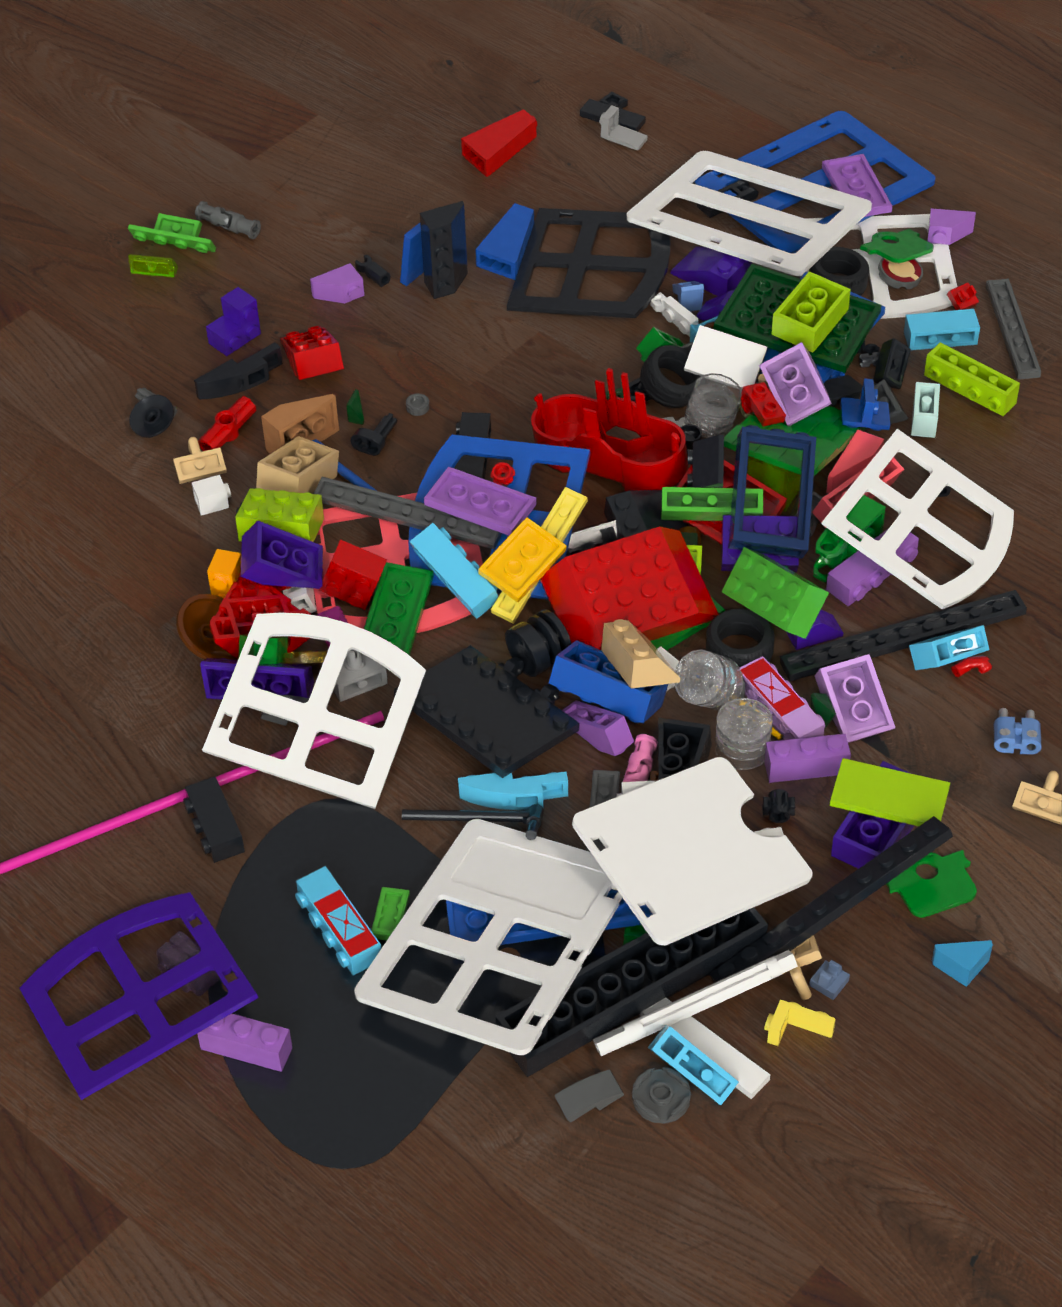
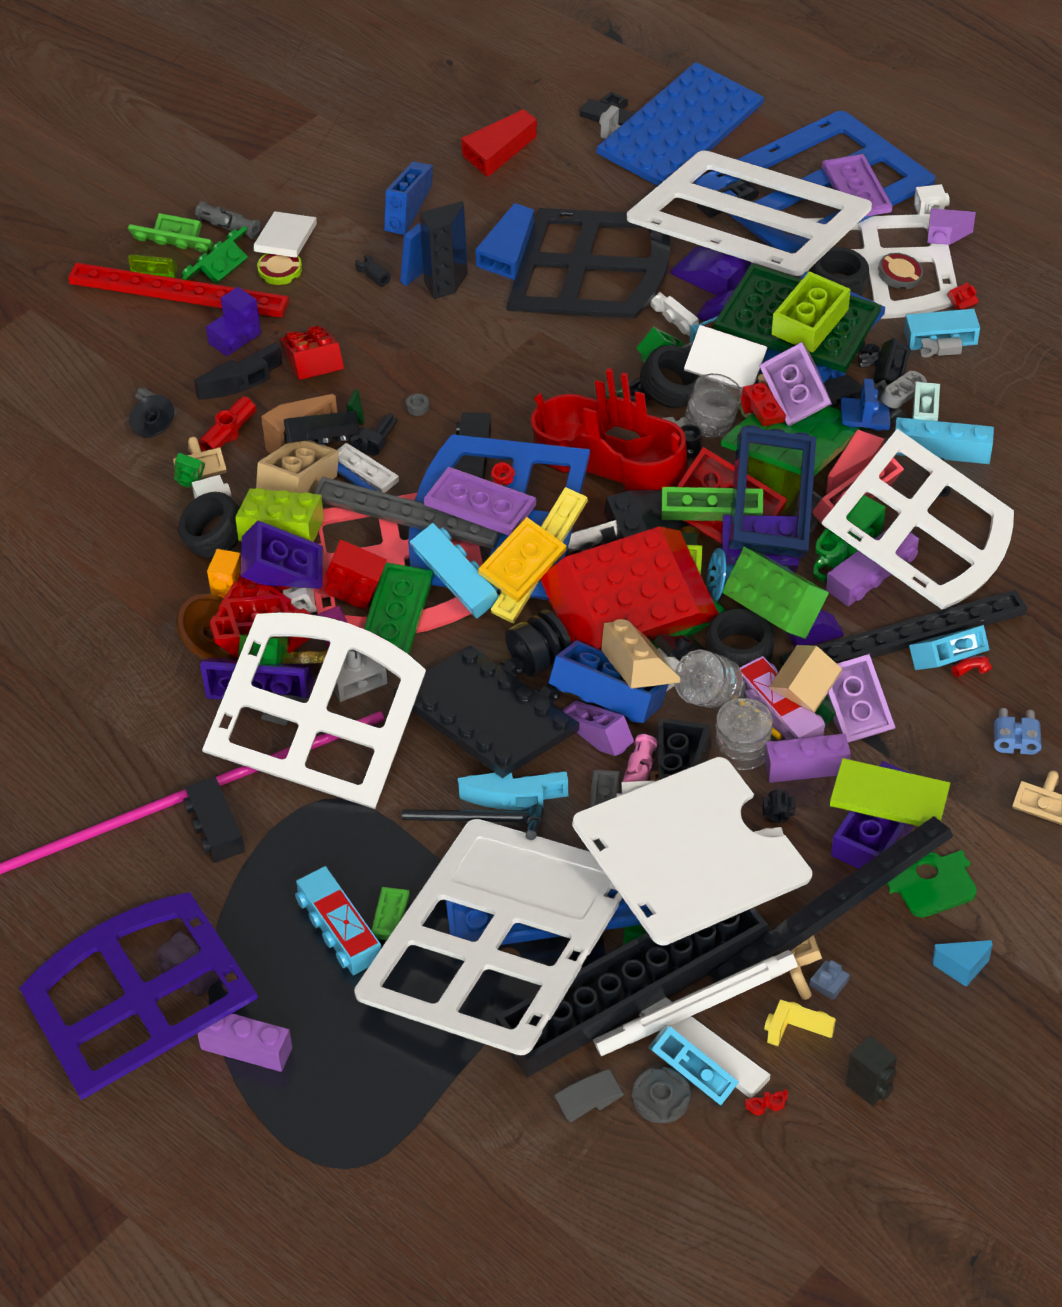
medium lavender slope [310,263,365,304] -> none
medium blue slope [672,281,704,311] -> none
black slope [687,435,724,488] -> none
green piece [860,229,934,263] -> none
lime brick [924,342,1020,416] -> none
dark grey tile [986,279,1041,380] -> none
none -> red plate [68,263,289,318]
none -> green plate [174,453,205,487]
none -> black tyre [178,491,240,559]
none -> green bracket [181,226,248,285]
none -> white tile [254,211,317,257]
none -> tile [257,253,302,285]
none -> black bracket [284,411,359,444]
none -> white tile [337,443,399,493]
none -> blue slope [384,161,433,235]
none -> blue plate [596,62,764,186]
none -> black plate [654,634,708,660]
none -> dark azure wheel [706,548,735,602]
none -> red piece [744,1089,788,1115]
none -> tan slope [769,645,842,713]
none -> pearl dark grey brick [846,1035,897,1106]
none -> light grey beam [881,371,927,408]
none -> medium azure brick [895,417,994,464]
none -> white brick [914,184,949,214]
none -> light grey bar [920,337,962,358]

